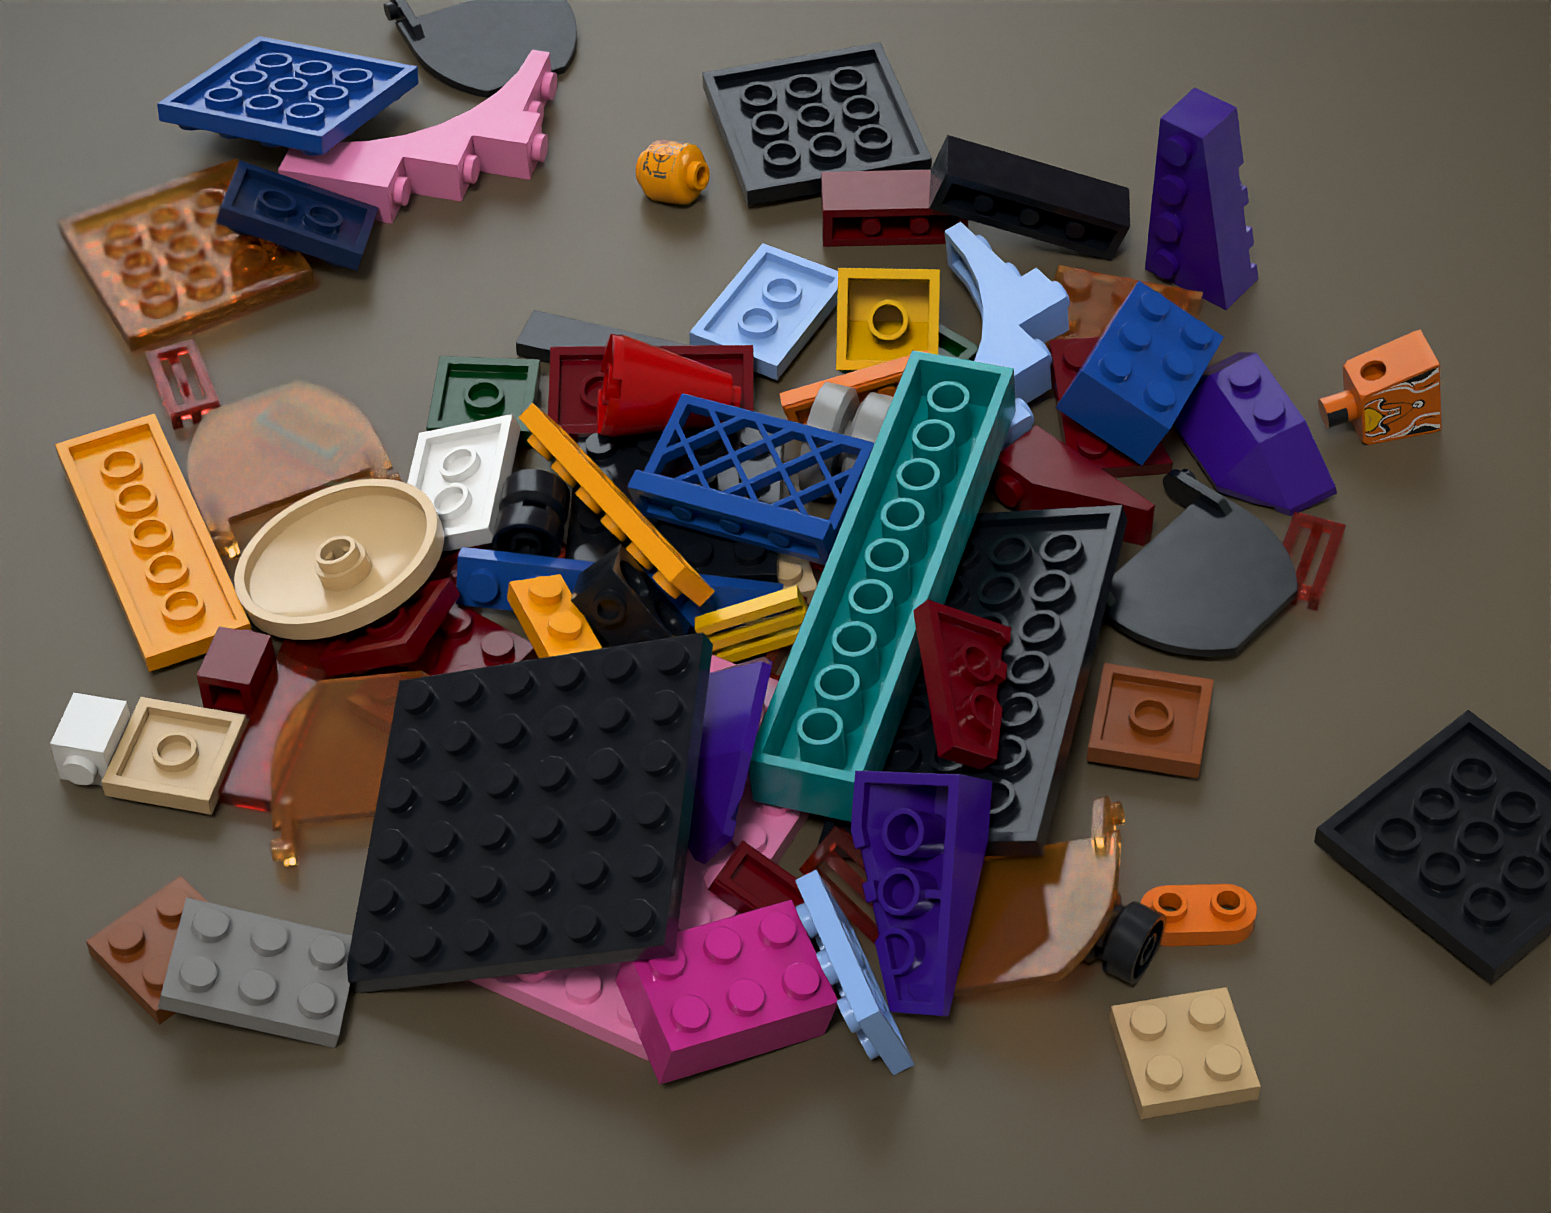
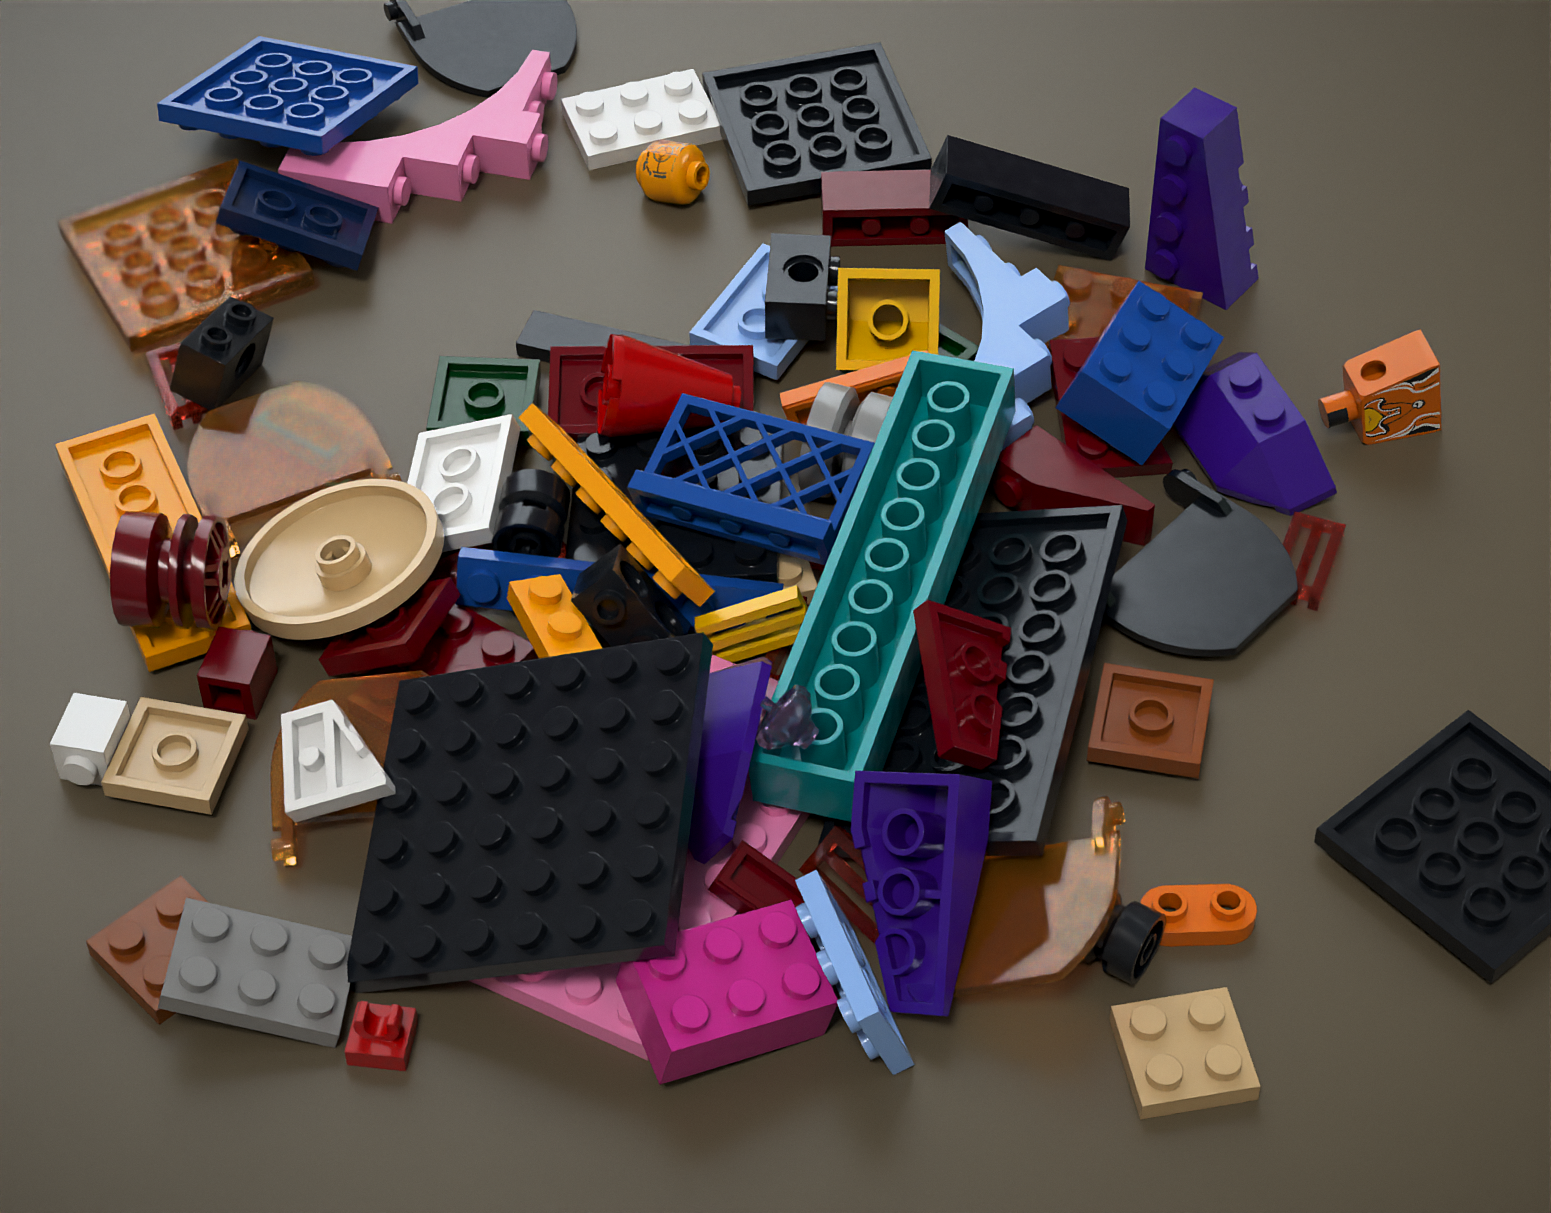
clear red tile [218,636,335,813] -> none
none -> dark red wheel [110,511,231,631]
none -> black brick [170,296,274,412]
none -> white wing [281,700,396,823]
none -> red tile [344,1001,418,1071]
none -> white plate [561,69,723,171]
none -> clear purple piece [756,685,820,750]
none -> black brick [765,233,840,341]

